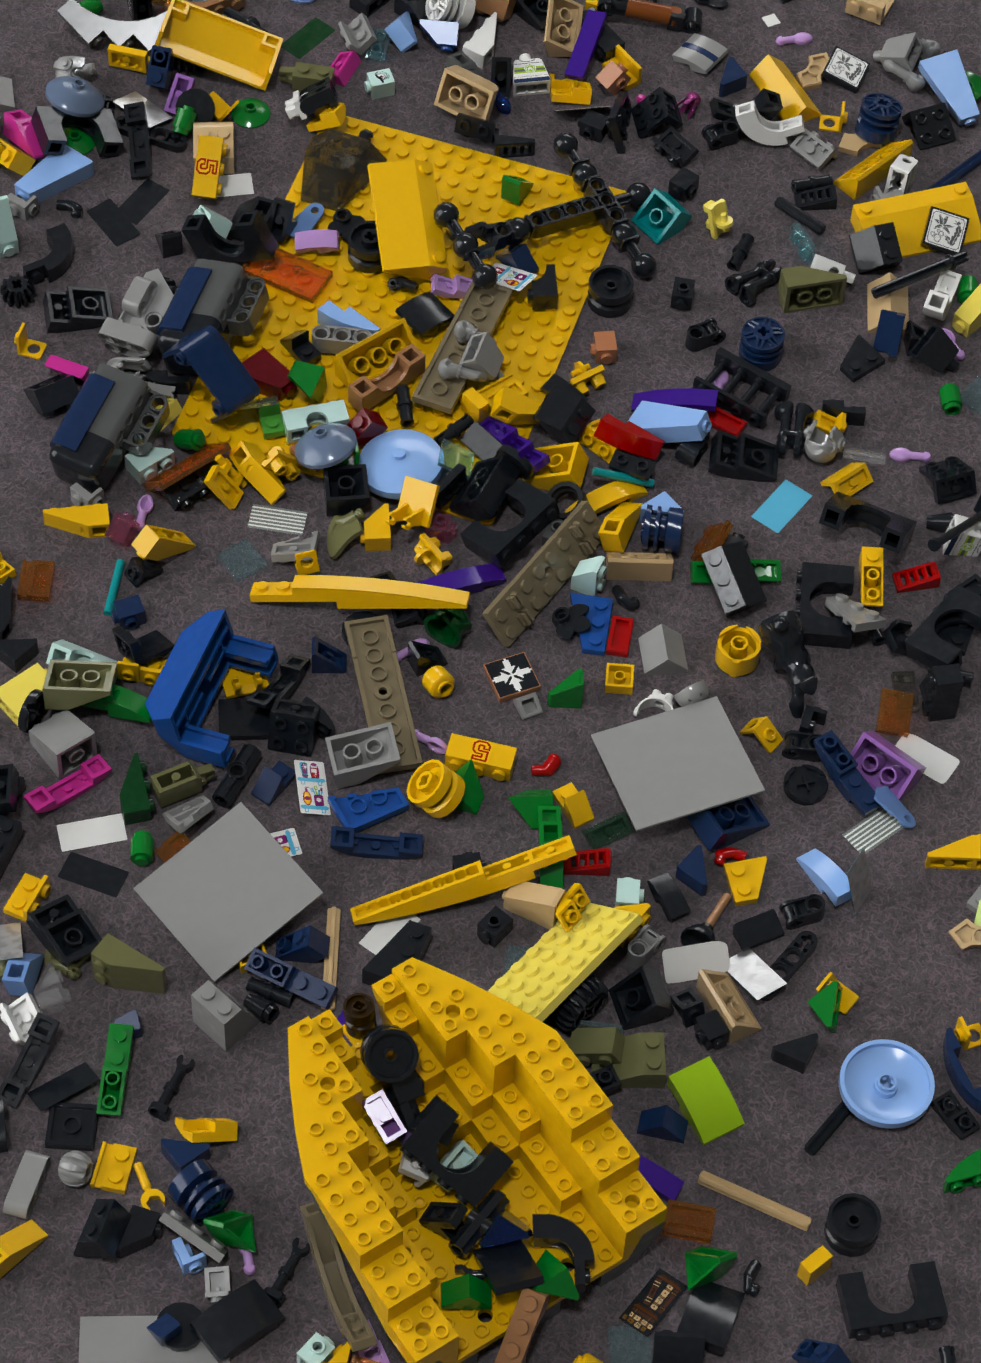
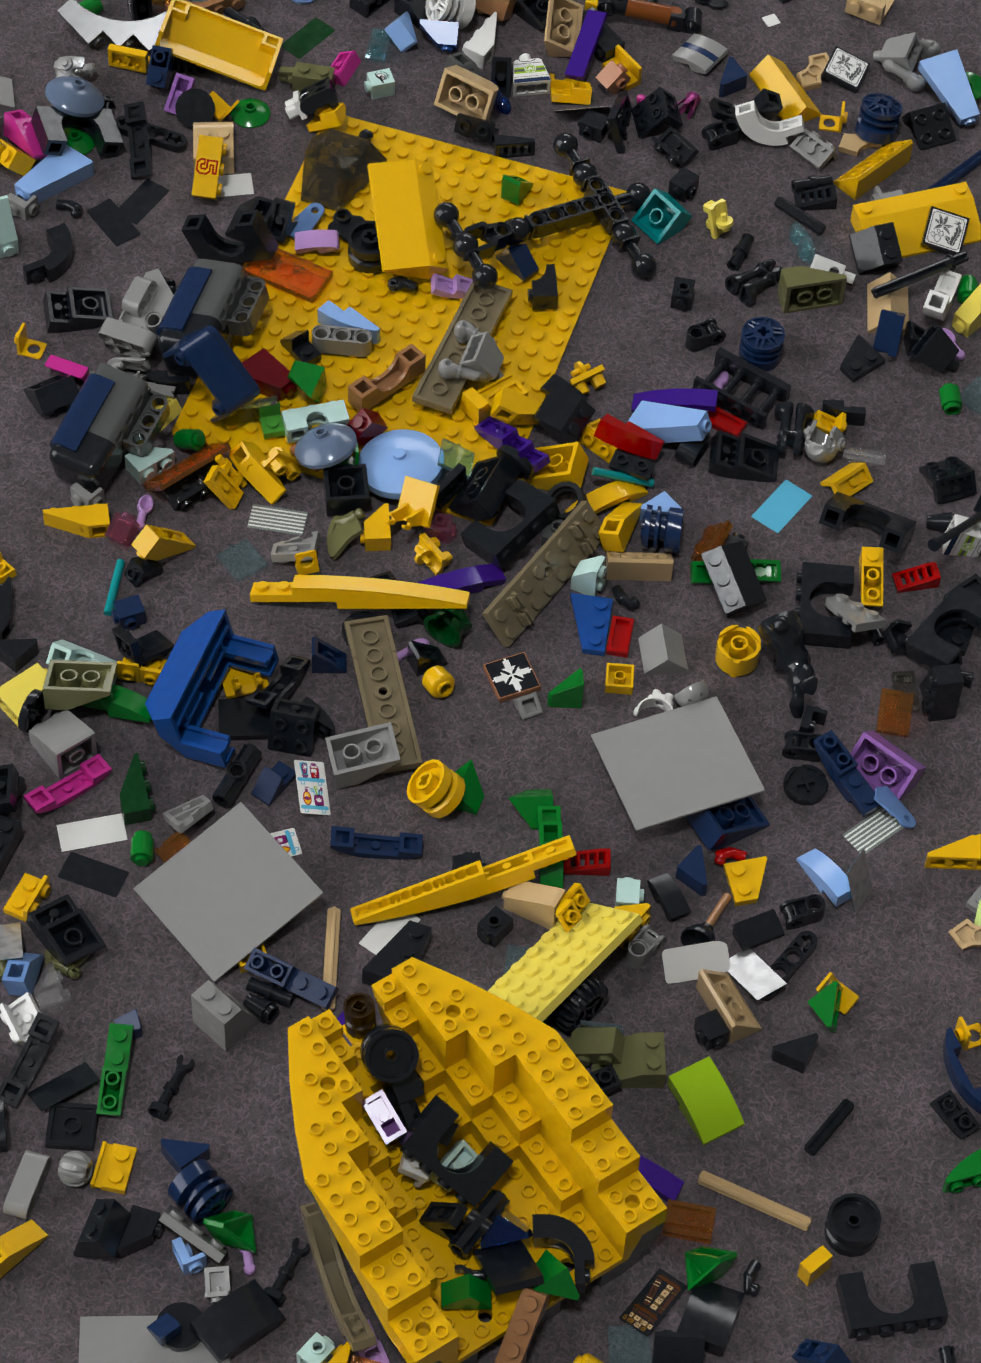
black gear [0,273,36,309] -> none
clear orange plate [17,559,55,602] -> none
olive slope [91,933,167,994] -> none
flat silver sticker [114,91,173,128] -> none
yellow piece [133,1162,166,1210] -> none
olive hinge [150,761,215,808] -> none
black slope [155,230,183,259] -> none
green brick [172,105,197,136] -> none
yellow slope [175,1117,238,1143] -> none
light aqua slope [193,205,233,239] -> none
dark blue slope [275,925,330,963] -> none
blue wing [328,787,409,833] -> none
yellow slope [335,318,419,388] -> none
light grey bracket [338,13,377,55] -> none
black slope [395,291,455,337] -> none
black pin [396,385,414,427] -> none
lavender piece [415,729,447,754] -> none
black pin [434,414,474,448] -> none
yellow brick [445,733,517,782] -> none
black slope [459,421,502,461] -> none
sticker [492,262,537,291] -> none
red arm [531,753,561,776] -> none
black plate [552,604,591,640] -> none
yellow slope [552,782,595,829] -> none
clear green slope [581,812,633,849] -> none
black wheel [587,265,634,318] -> none
nougat brick [590,331,617,364] -> none
black slope [609,966,674,1030] -> none
dark blue slope [637,1105,688,1144] -> none
black bracket [670,987,705,1028] -> none
yellow bracket [740,716,783,753] -> none
lavender piece [776,32,813,46] -> none
light blue dish [838,1039,935,1129] -> none
white torso [884,154,919,194] -> none
lavender piece [889,447,931,463] -> none
white sticker [895,734,960,784] -> none

